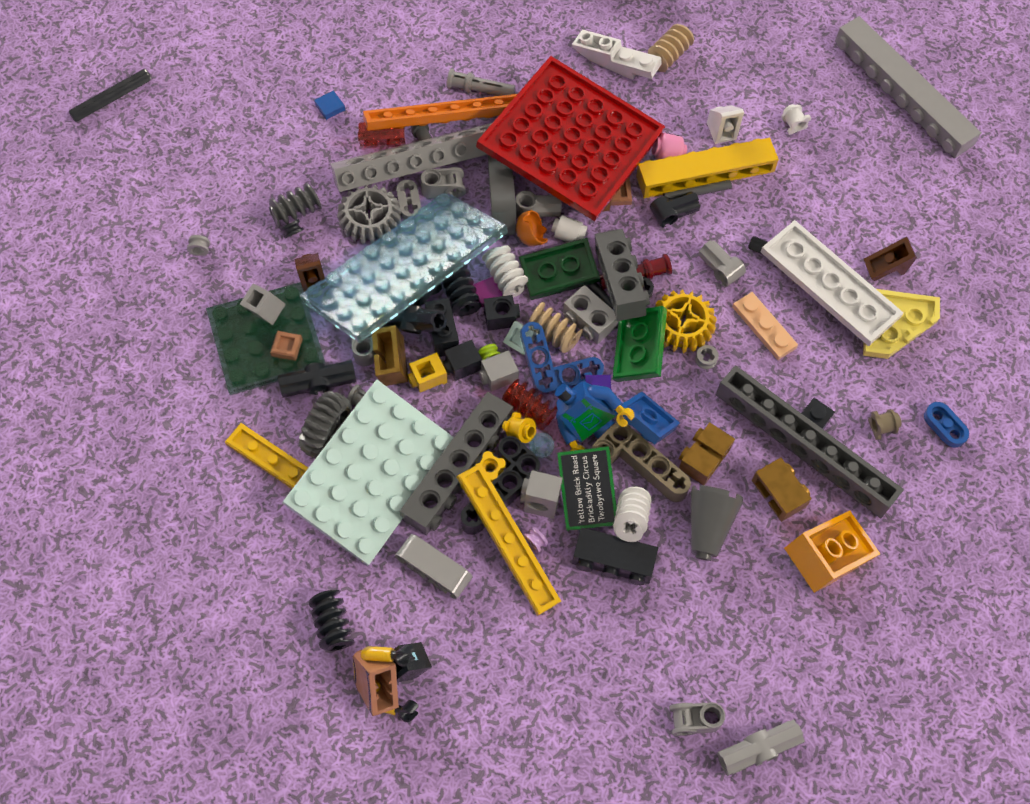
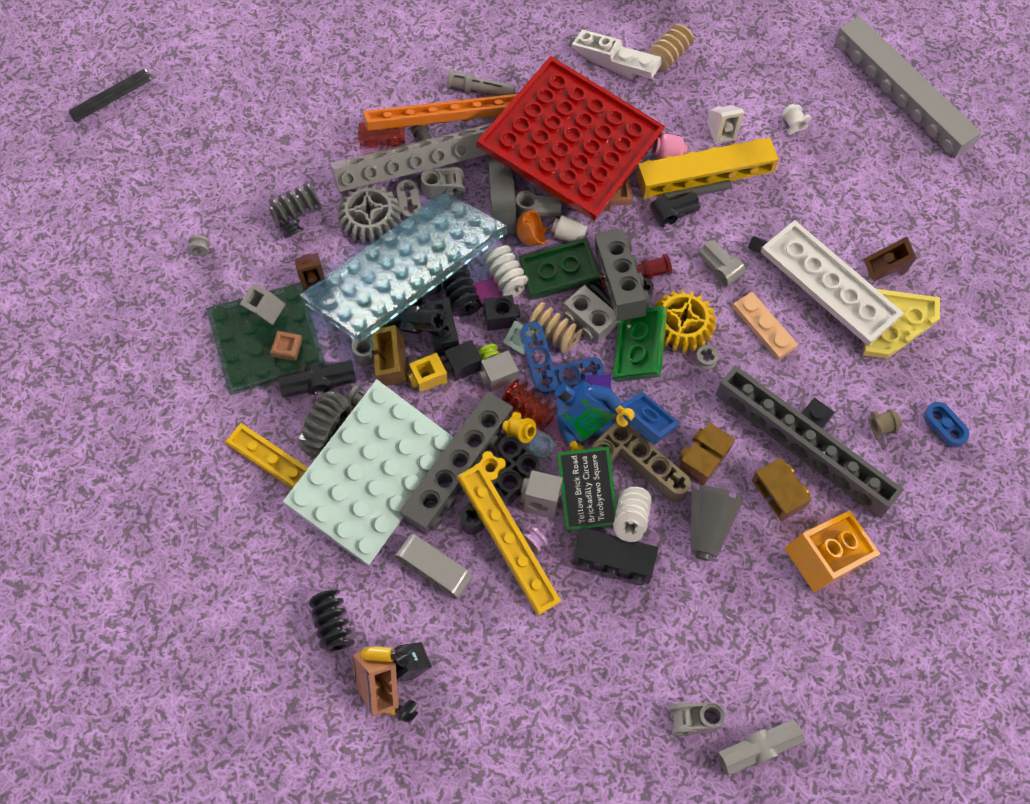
blue tile [314,90,346,120] -> none

